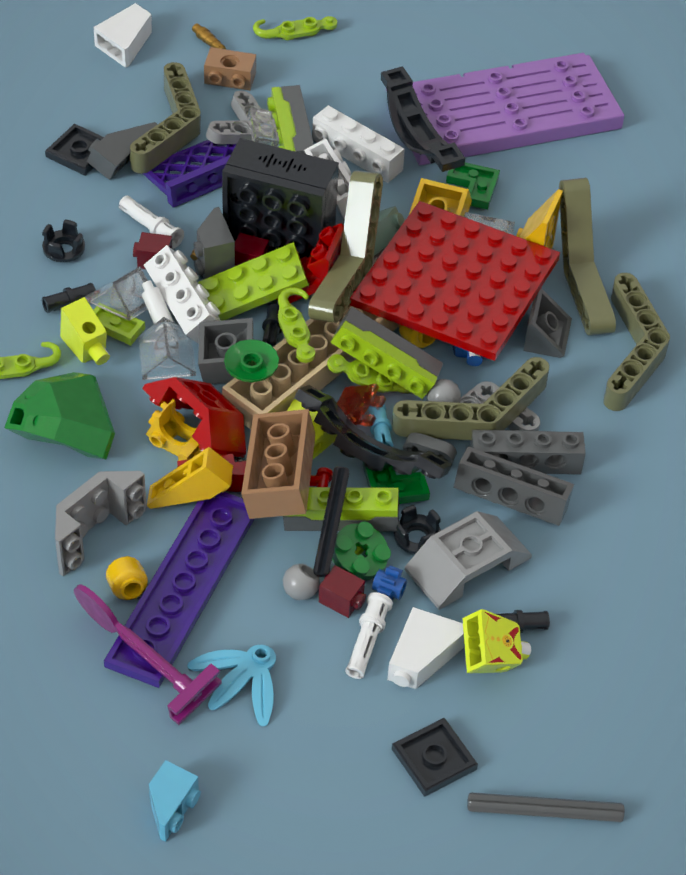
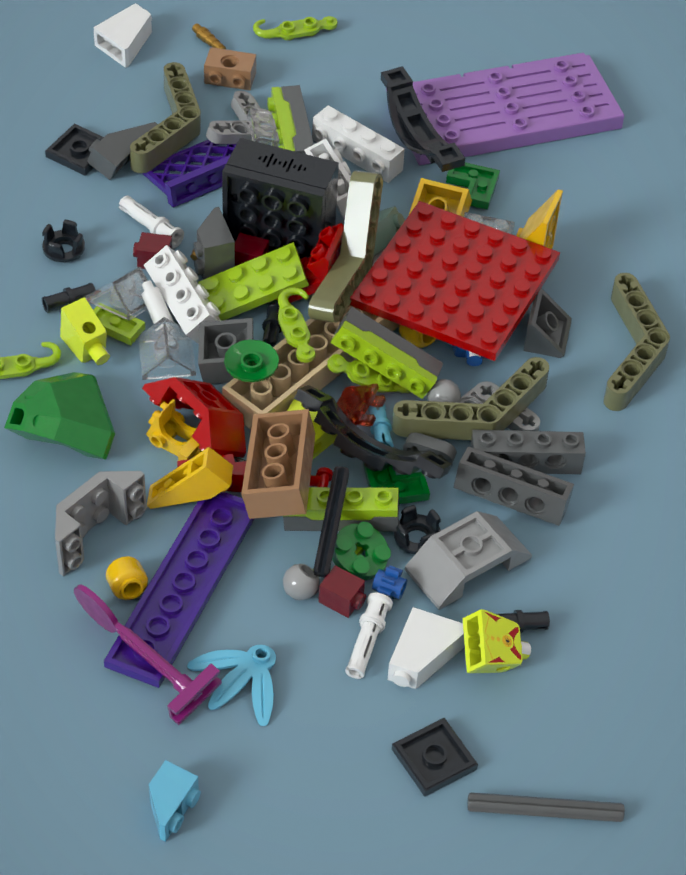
olive beam [559,178,616,336] -> none

